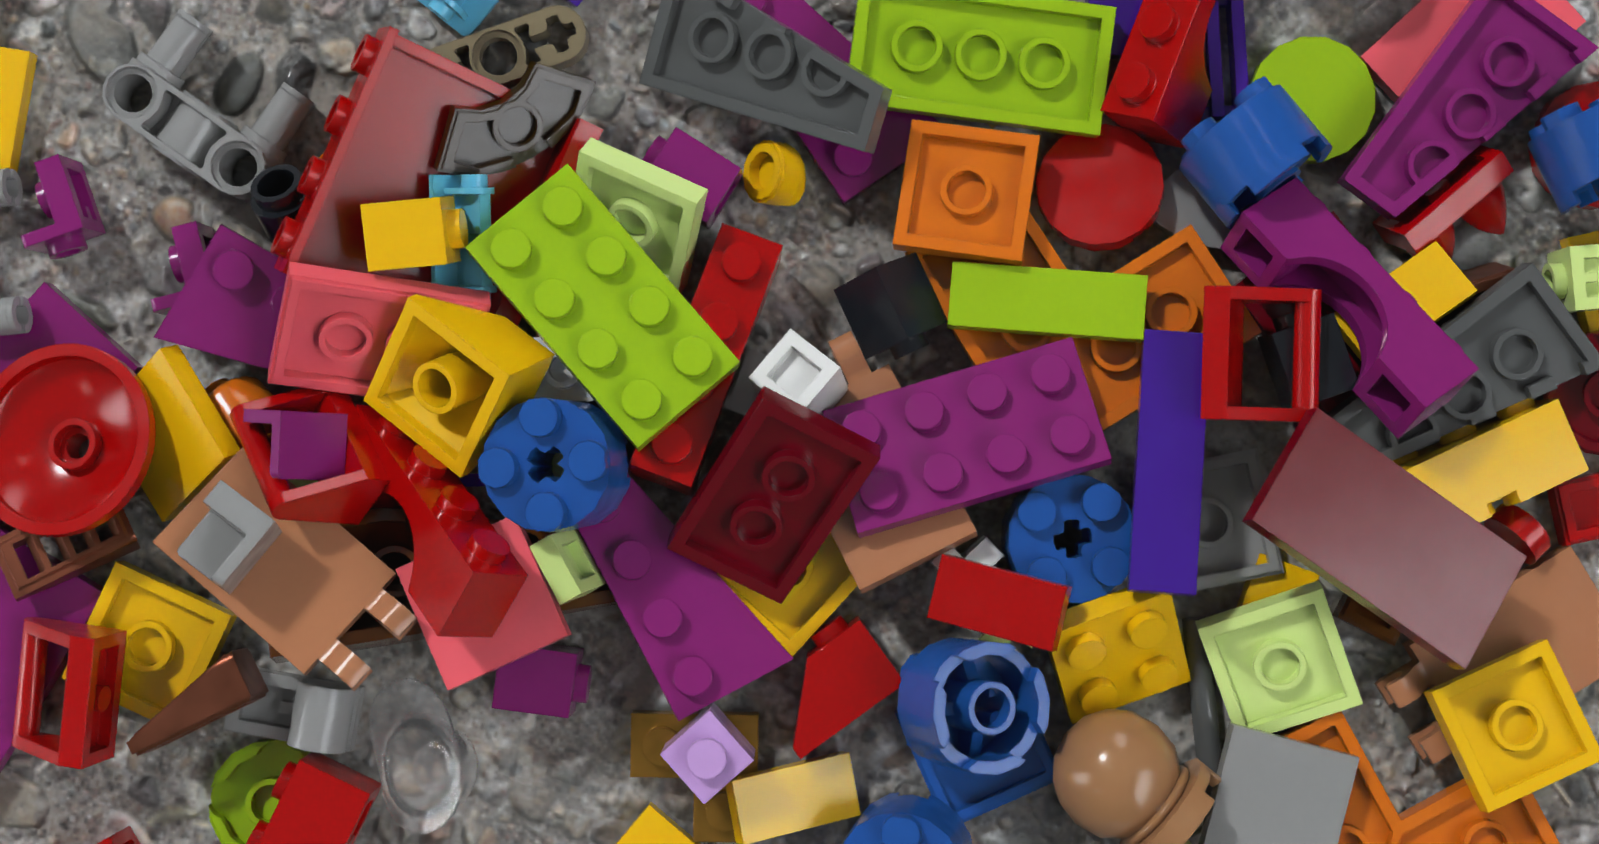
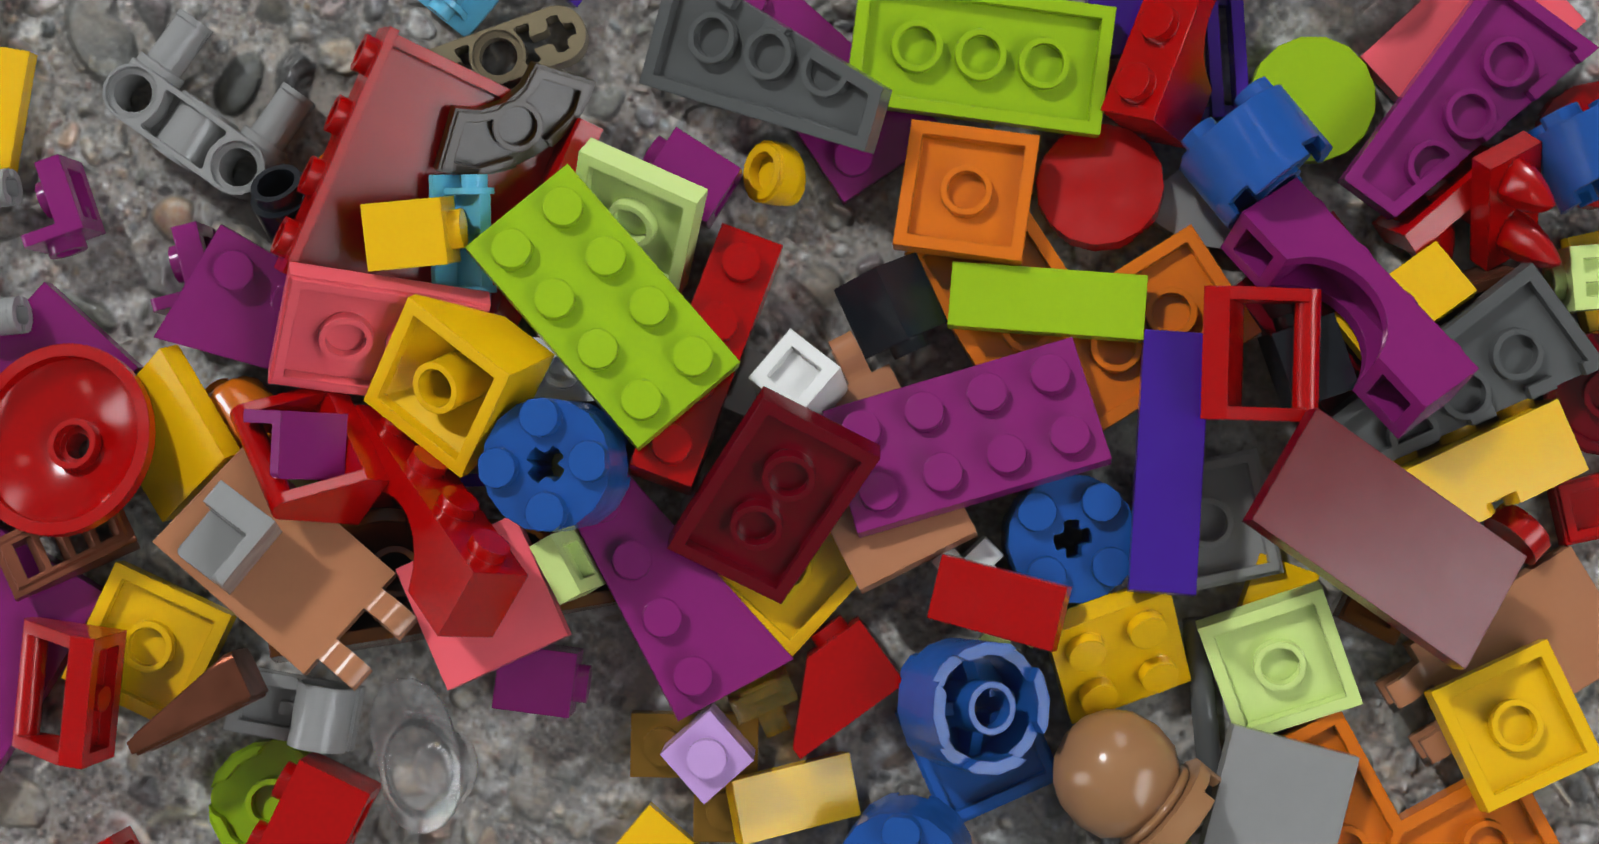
none -> clear yellow tile [727,664,798,738]
none -> red tile [1470,131,1562,271]

